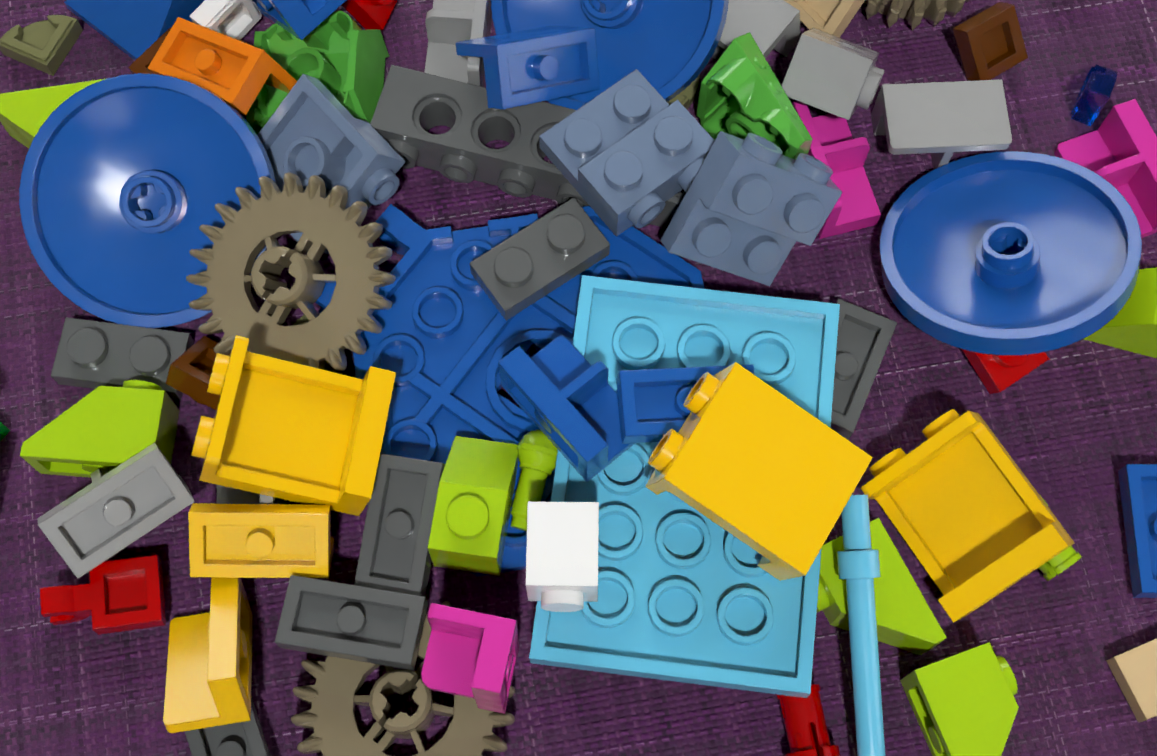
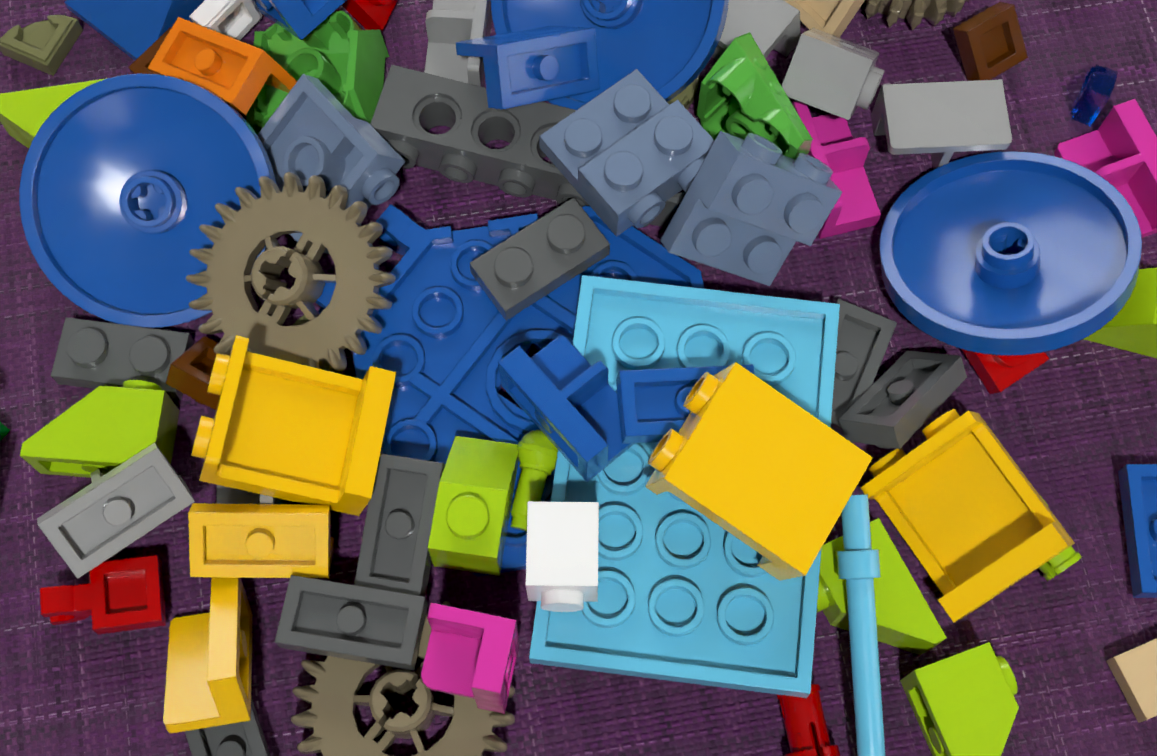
none -> dark grey plate [839,351,967,449]

